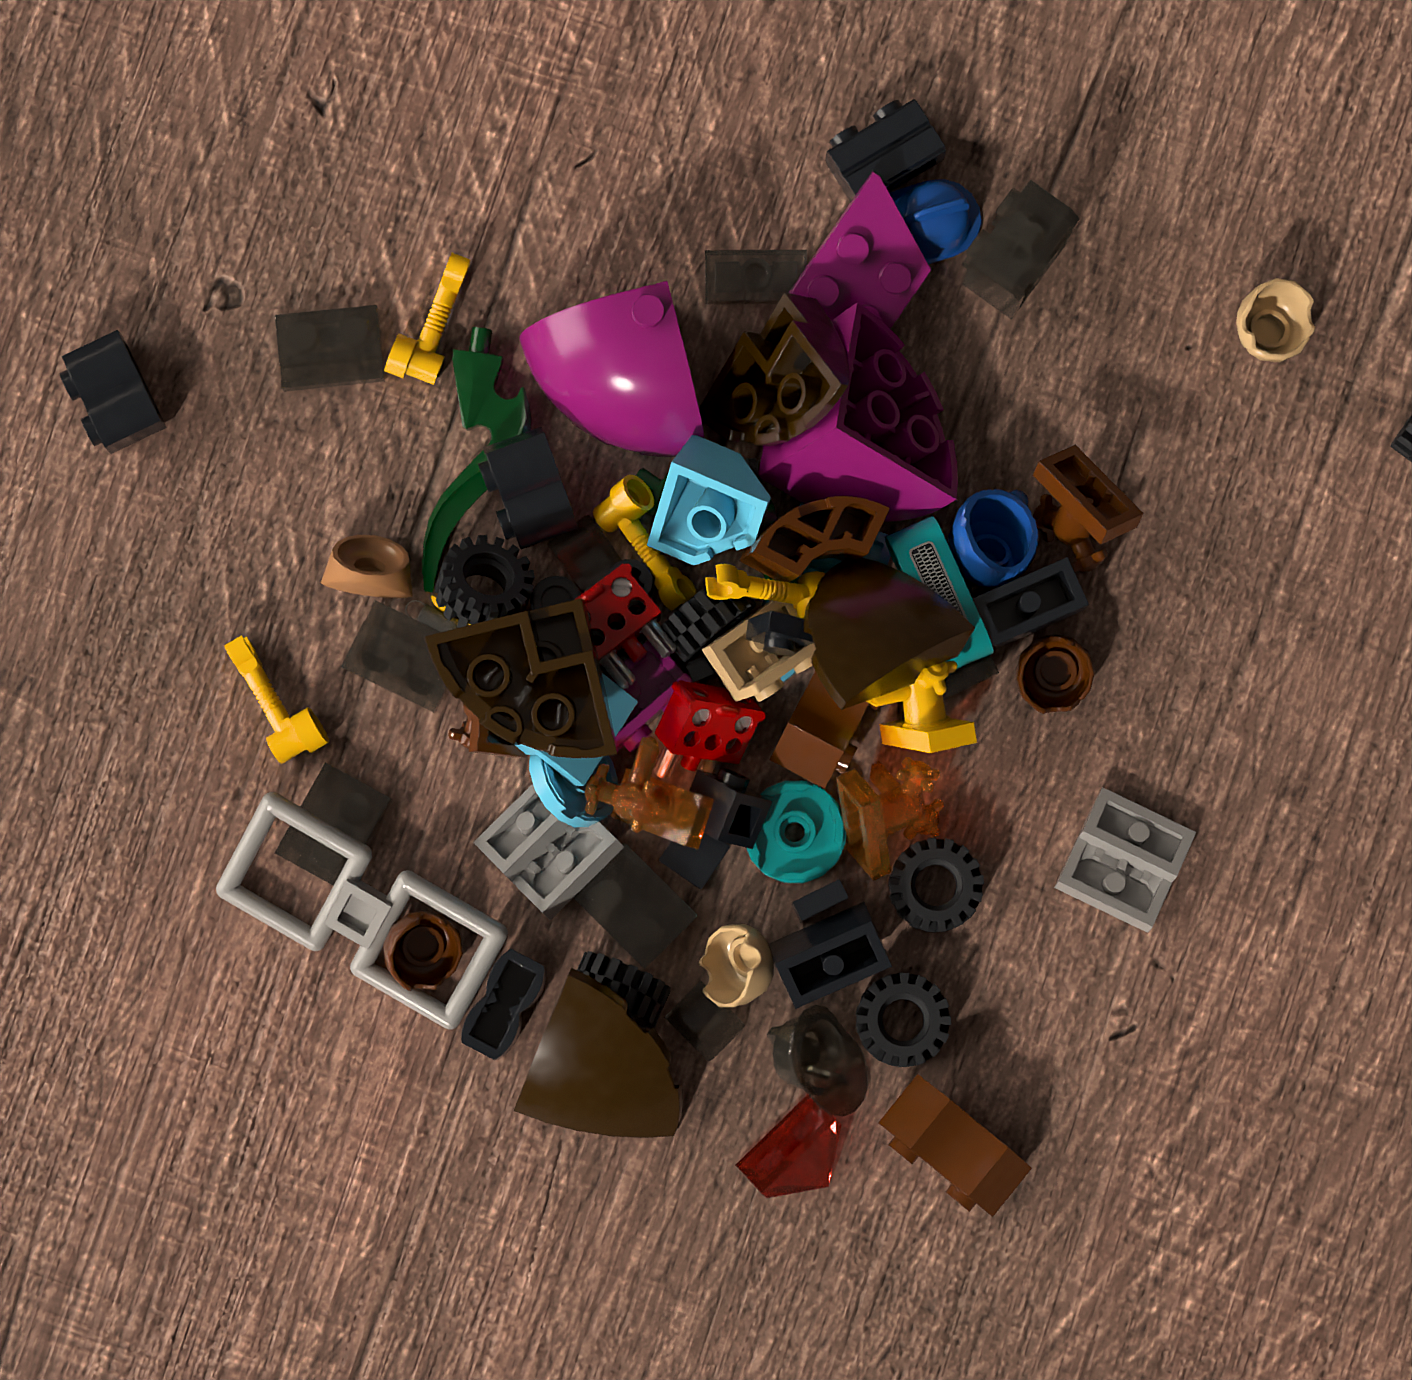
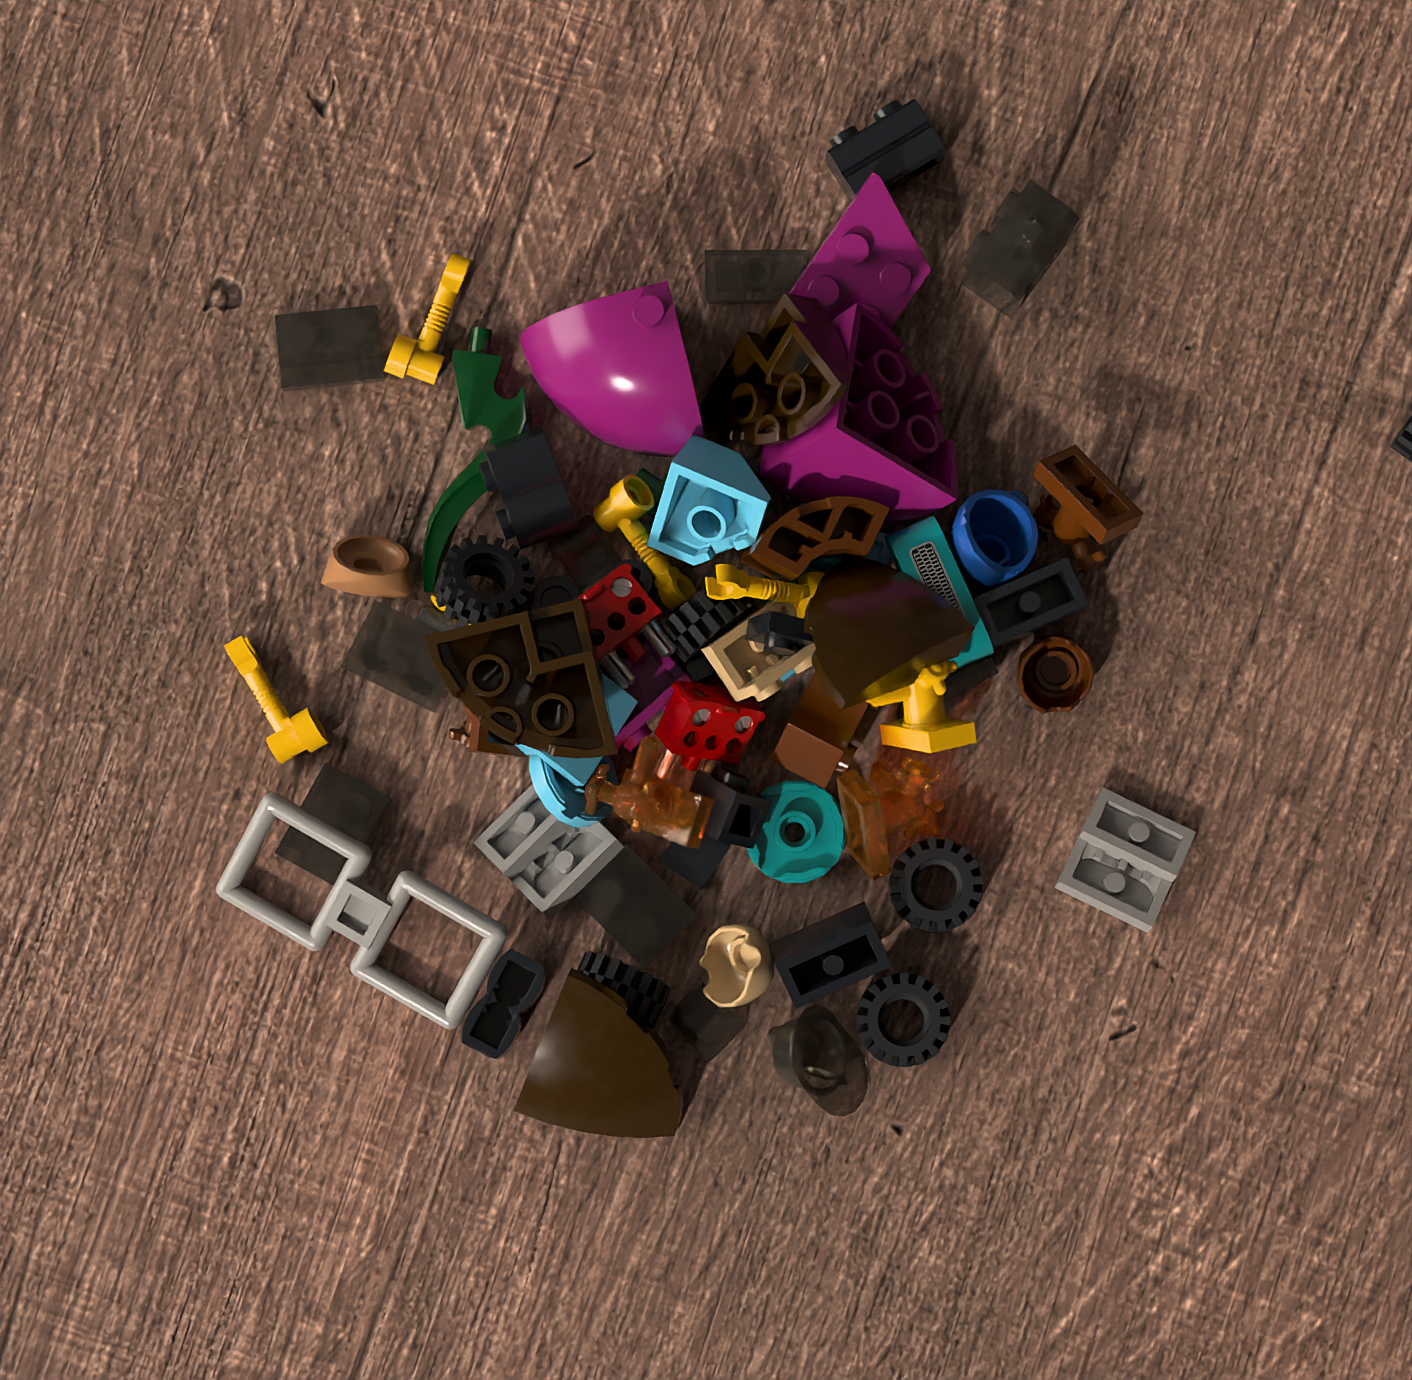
black brick [59,330,167,454] -> none
reddish brown hair [383,911,463,991] -> none
clear red slope [735,1092,842,1198] -> none
black tile [791,879,849,923] -> none
reddish brown brick [878,1074,1032,1217] -> none
blue piece [889,179,981,265] -> none
tan hair [1236,278,1315,362] -> none

